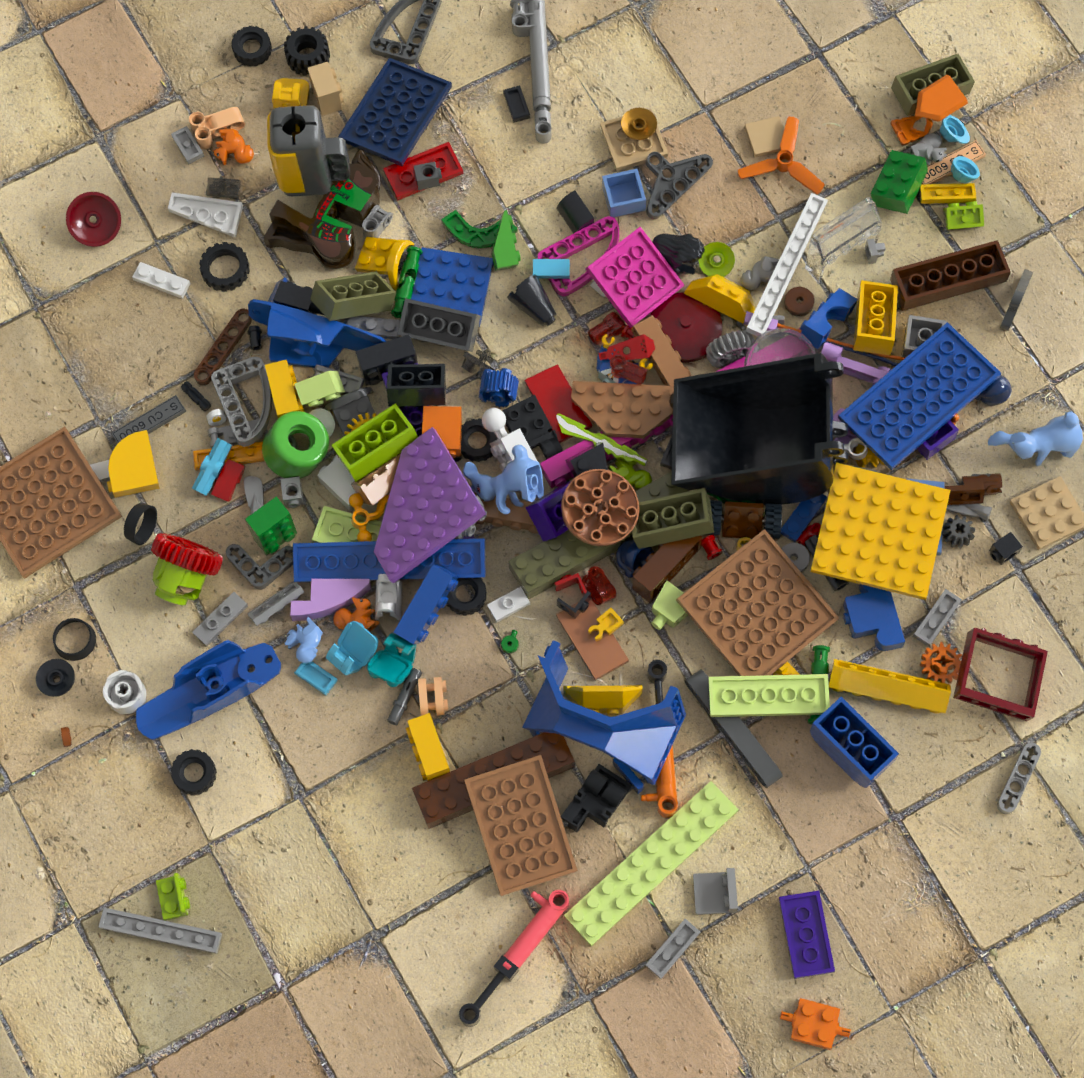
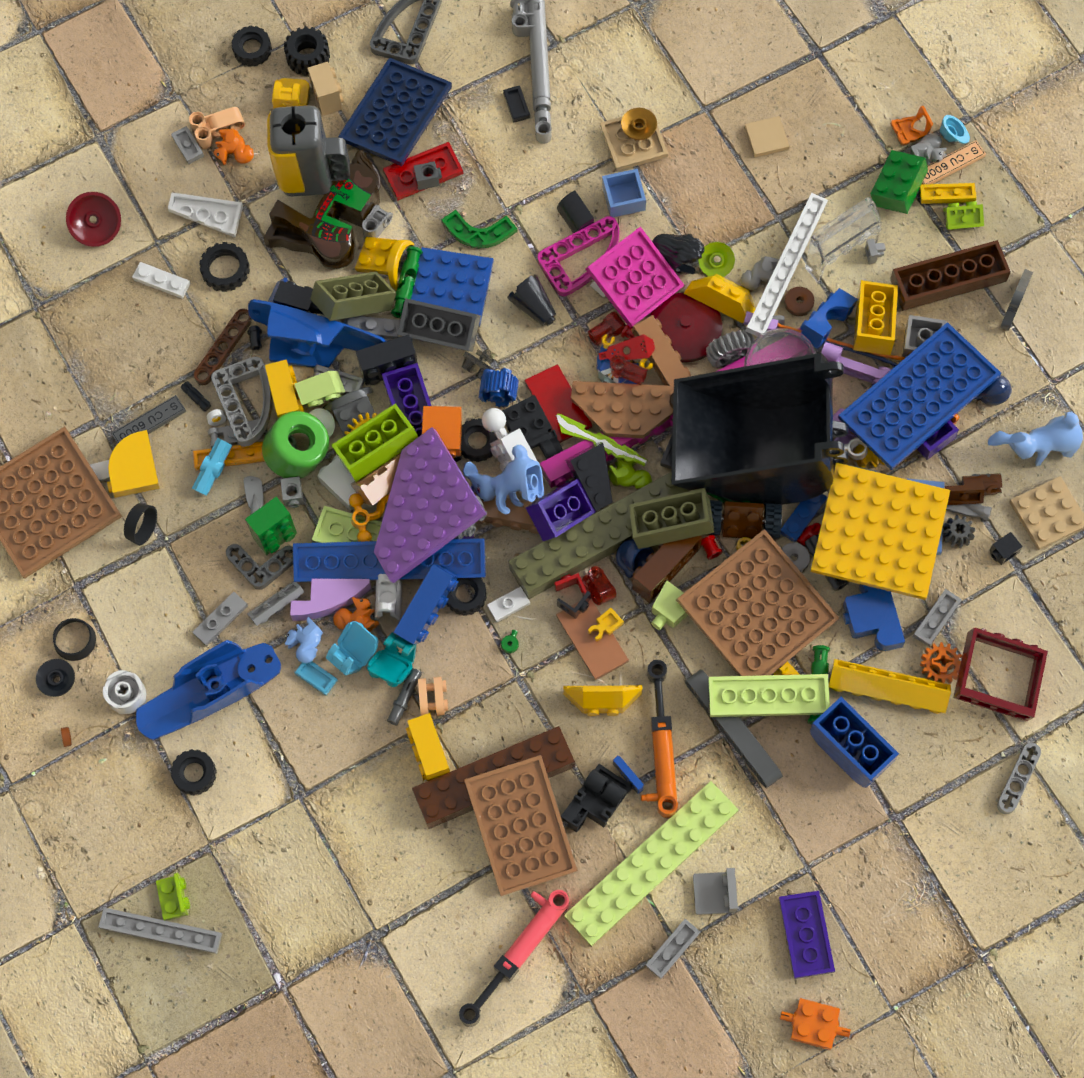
piece [151,533,223,605] -> none
clear smoke hips [206,176,241,200] -> none
red slope [211,459,246,502] -> none
black brick [387,364,446,407] -> none
bright green slope [491,210,521,271] -> none
blue panel [522,640,686,785] -> none
medium azure tile [533,259,570,279] -> none
nougat bracket [561,469,639,546] -> none
dark grey beam [645,152,713,219] -> none
orange piece [738,116,824,194] -> none
olive brick [891,54,975,116] -> none
orange tile [914,75,968,122] -> none
medium azure piece [951,156,980,184] -> none

